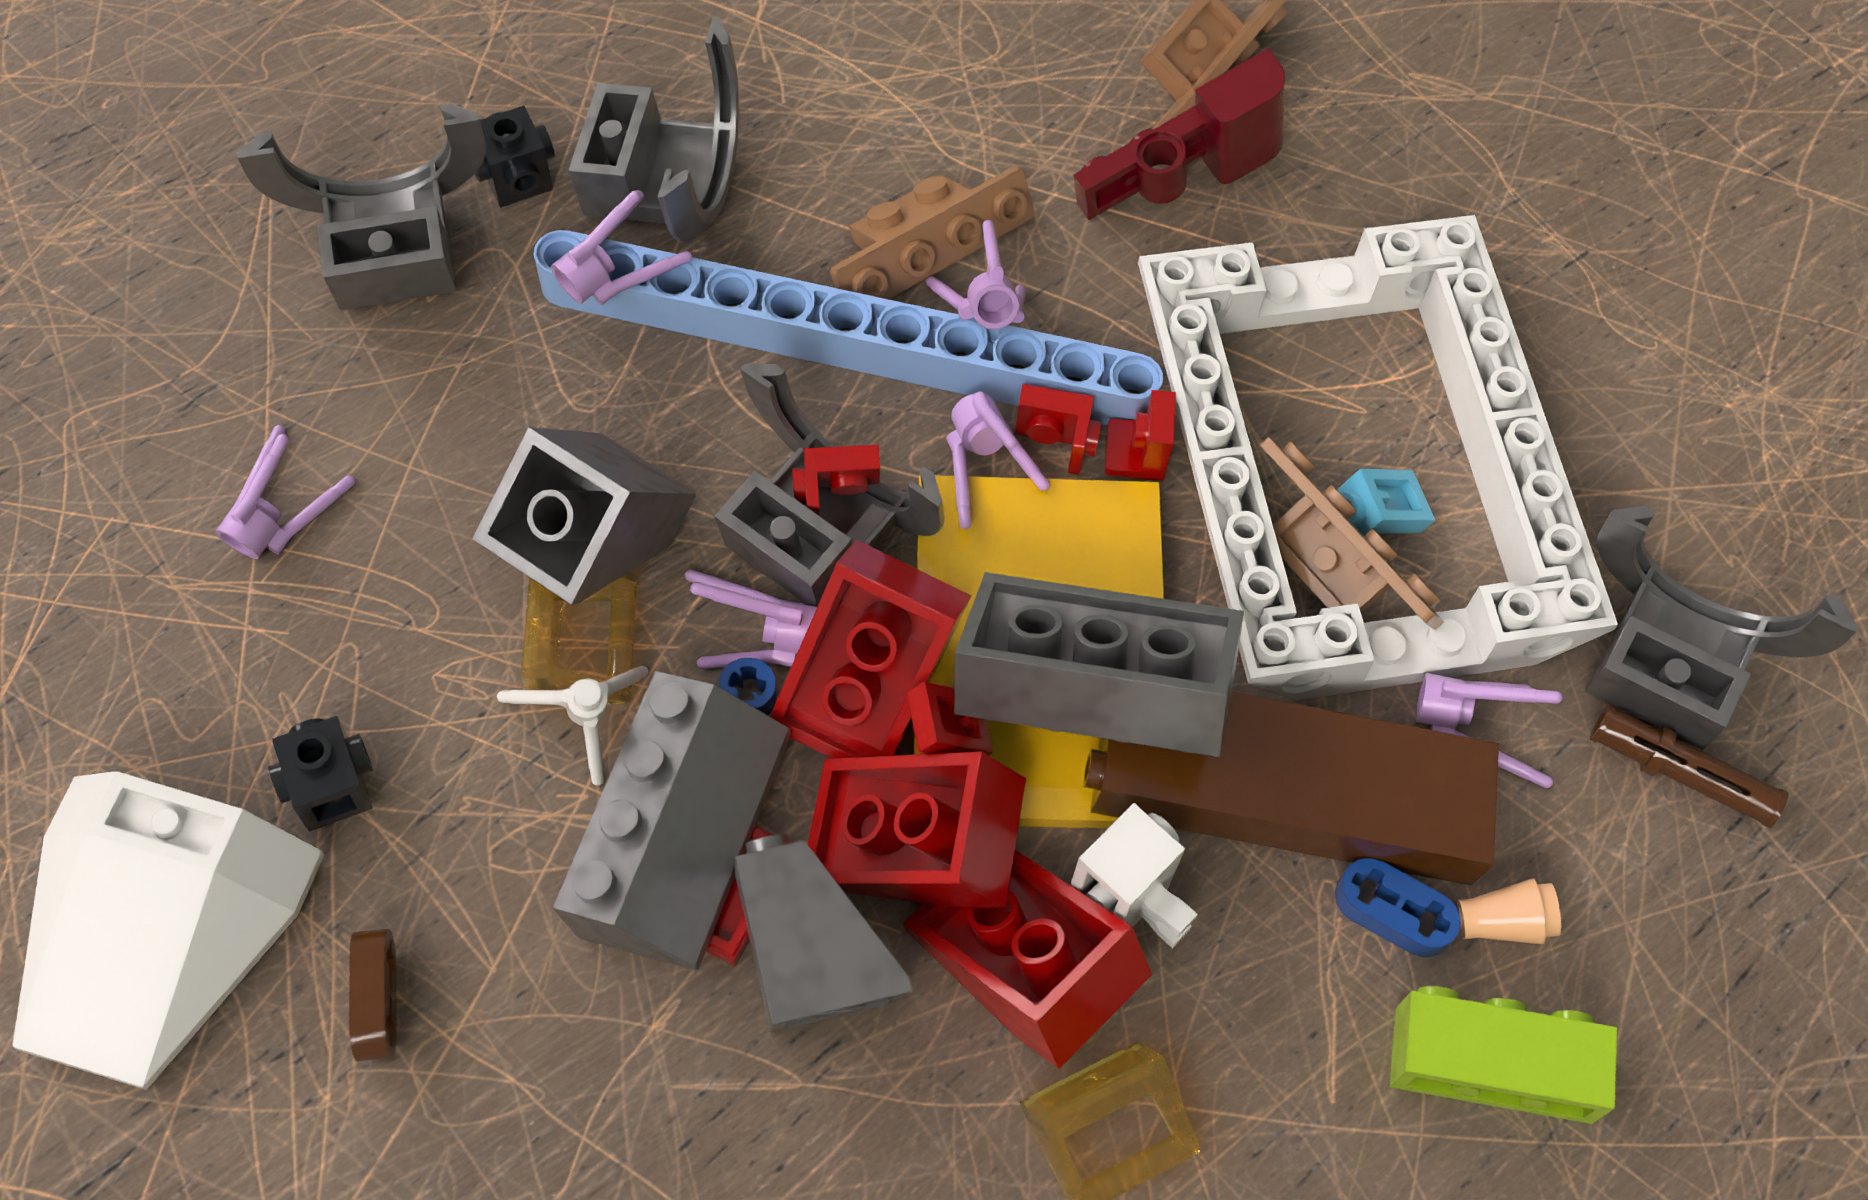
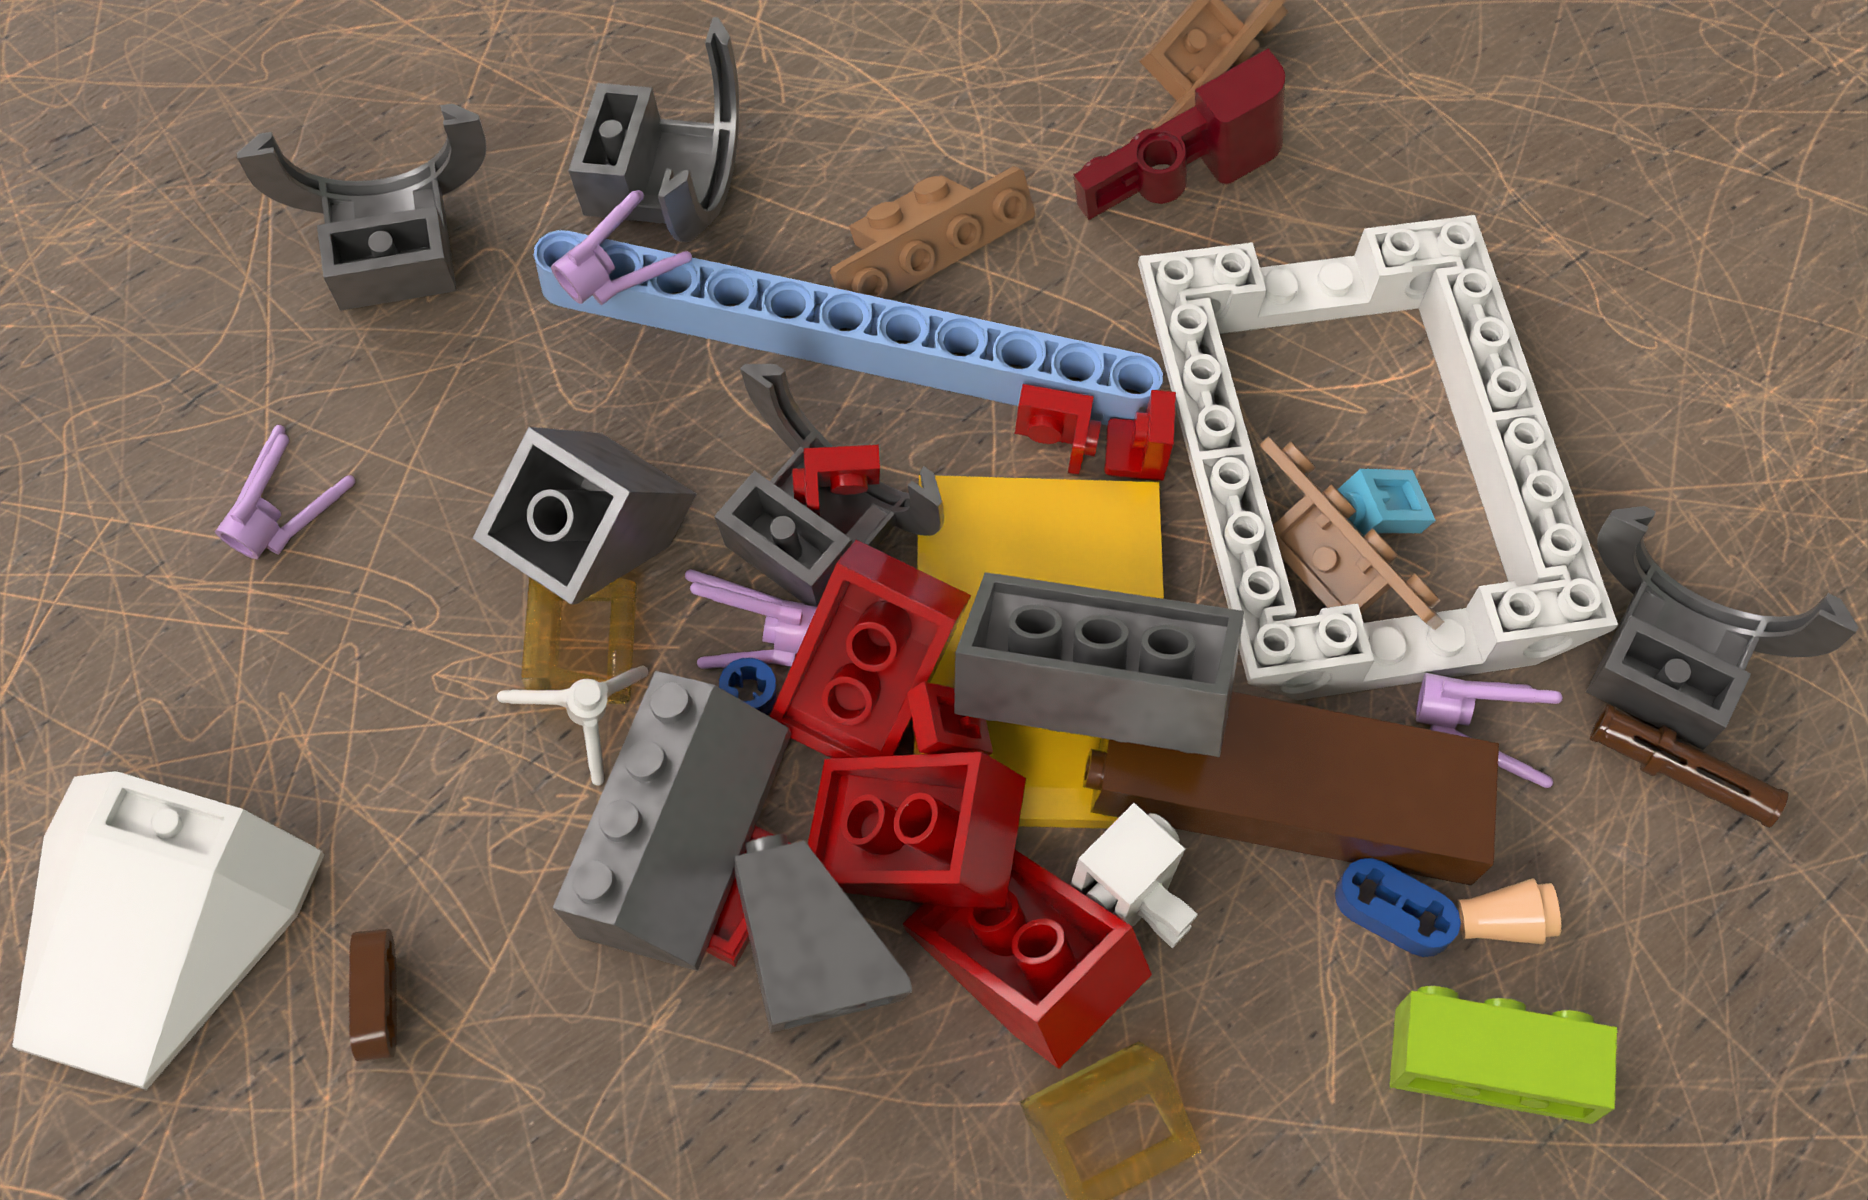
black brick [268,716,373,832] -> none
black brick [475,105,555,208] -> none
lavender plant [926,220,1026,329] -> none
lavender plant [946,392,1050,530] -> none

